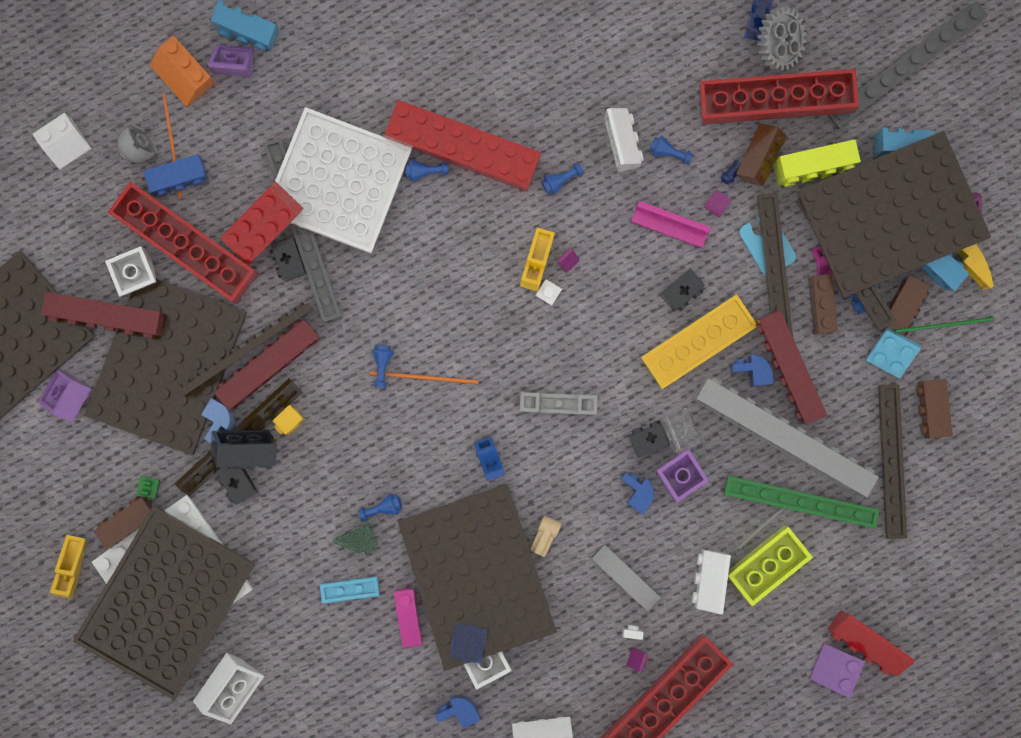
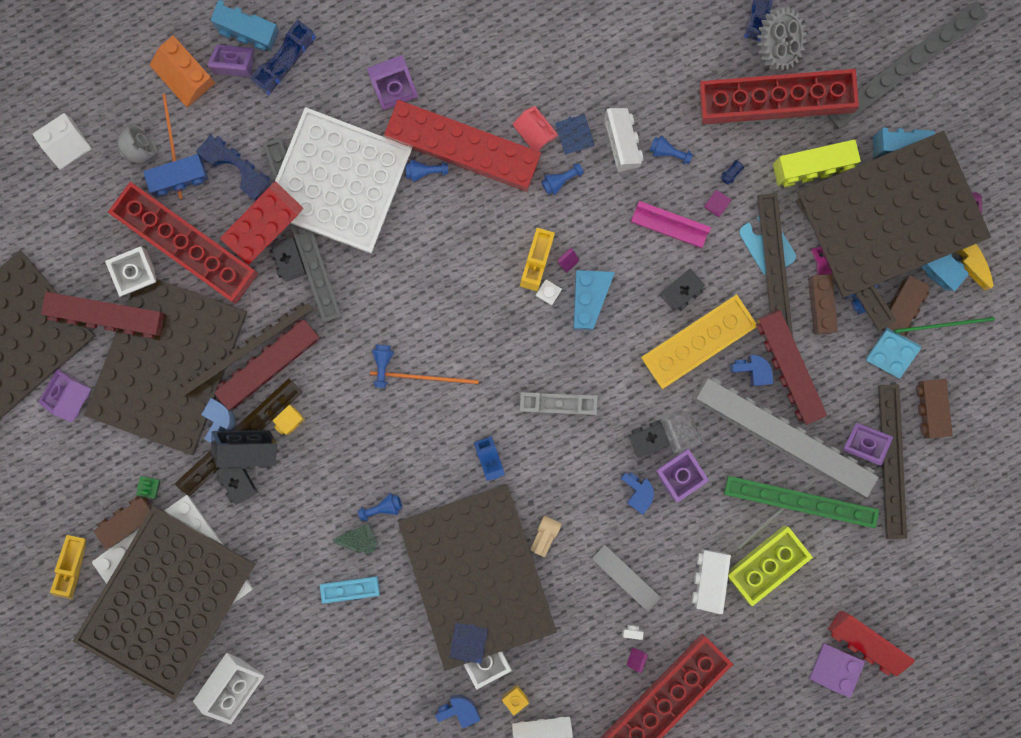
dark pink slope [394,587,422,648] -> none
reddish brown brick [736,123,786,187] -> none
none -> clear blue arch [196,134,271,201]
none -> clear blue arch [250,19,316,96]
none -> medium lavender slope [367,55,418,110]
none -> yellow brick [502,684,529,715]
none -> coral panel [513,106,558,151]
none -> clear blue piece [555,114,595,155]
none -> dark azure wedge [573,270,615,331]
none -> medium lavender slope [843,423,893,465]

